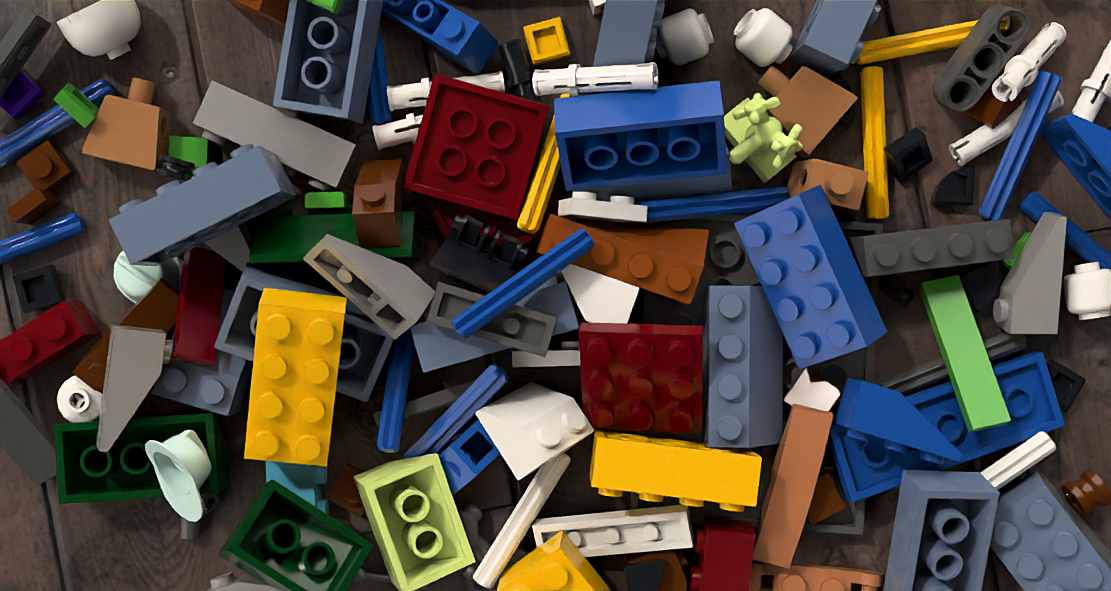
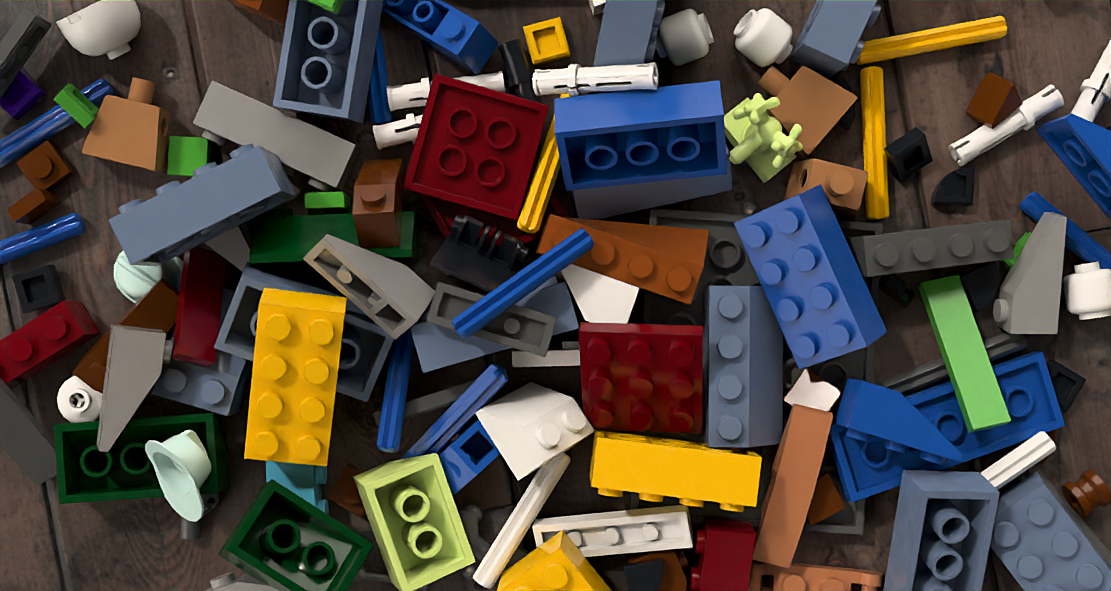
black bush [155,154,195,182] -> none
white plate [558,192,648,224] -> none
blue axle [639,186,789,223] -> none
dark grey beam [932,5,1031,111] -> none
blue axle [979,71,1062,221] -> none
white pin [992,22,1067,102] -> none

